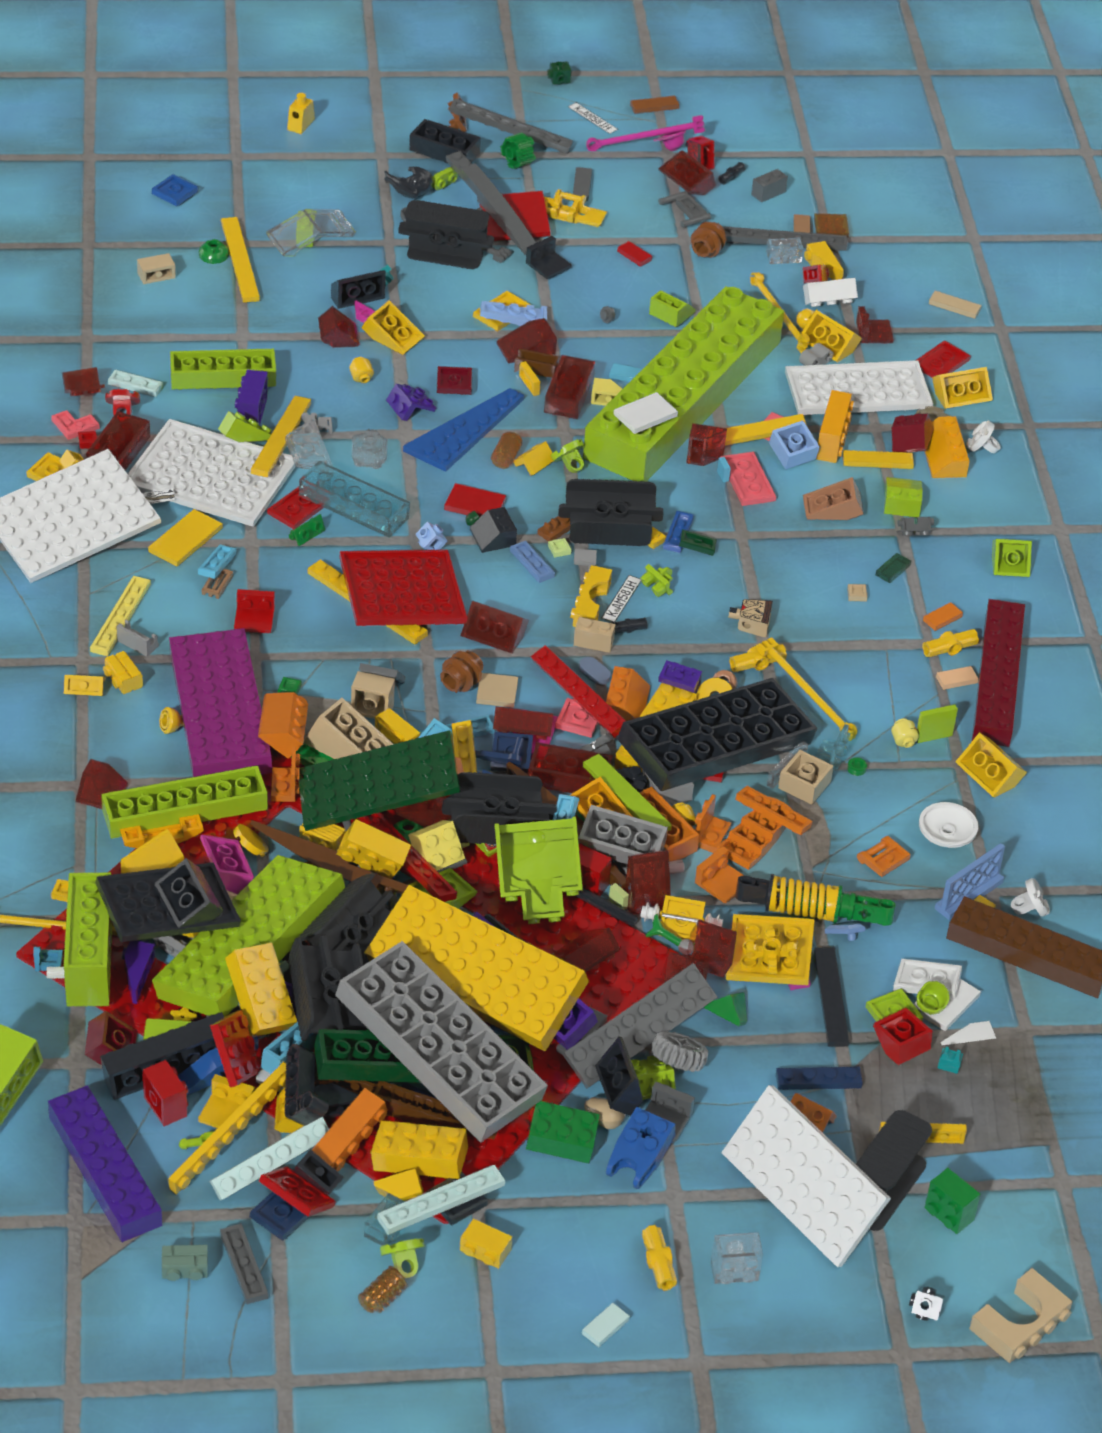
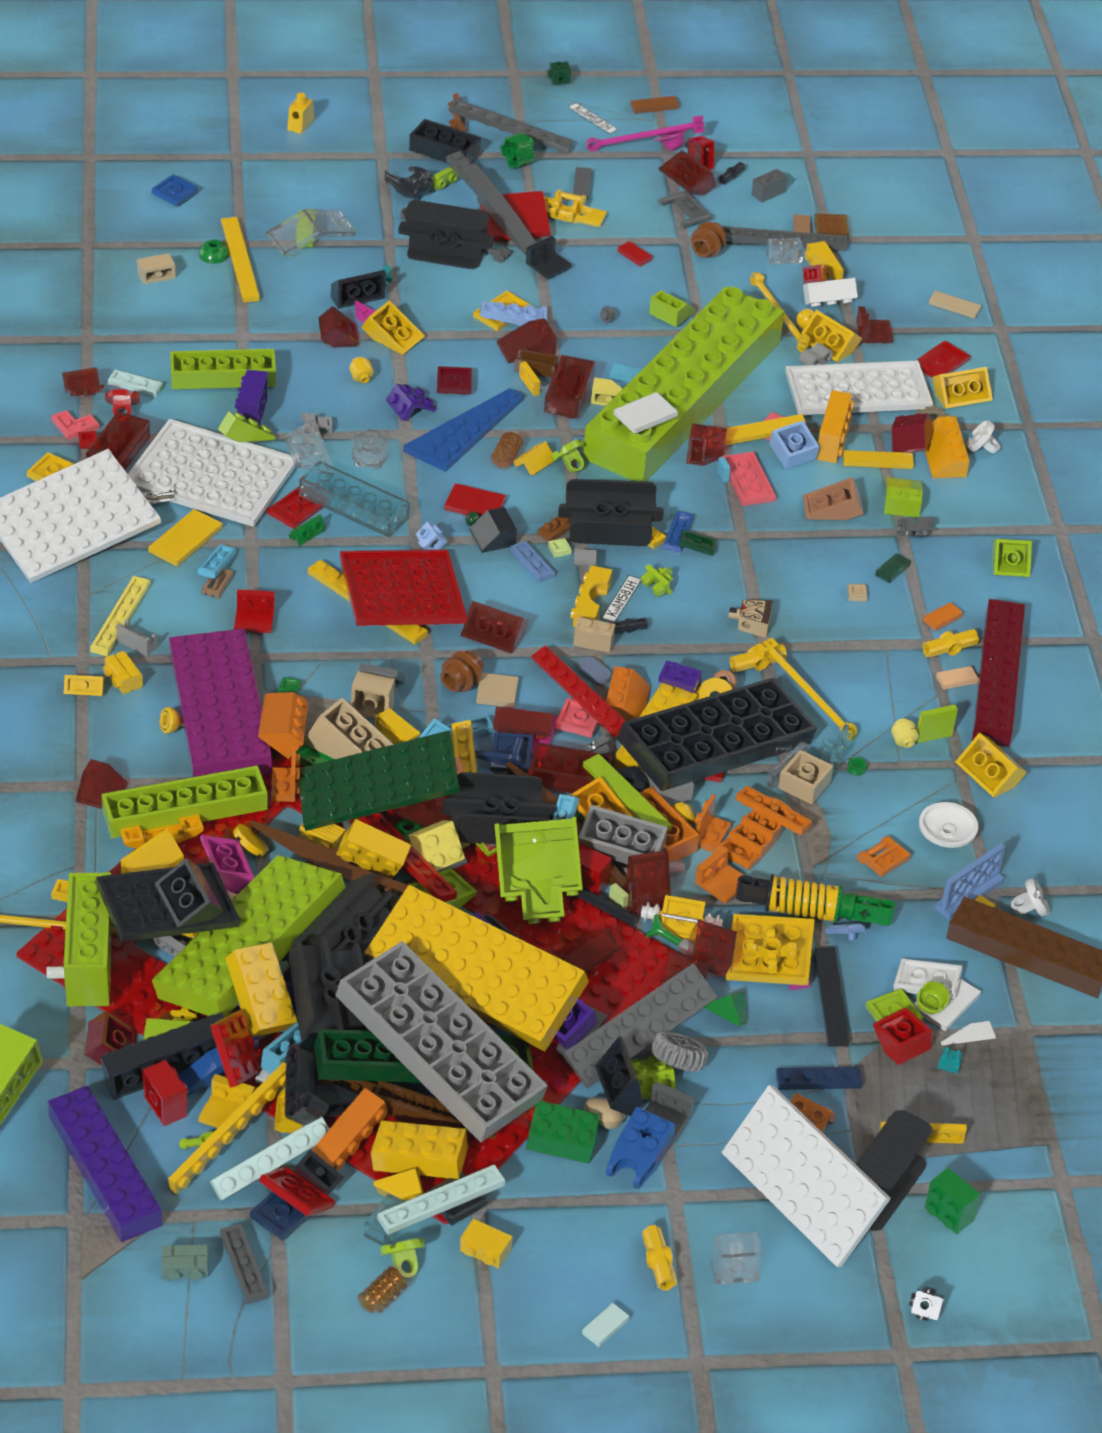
dark azure tile [34,947,63,972] -> none
yellow plate [59,450,84,469] -> none
dark purple slope [122,940,155,1004] -> none
yellow tile [251,396,311,477] -> none
tan arch [970,1268,1073,1363] -> none

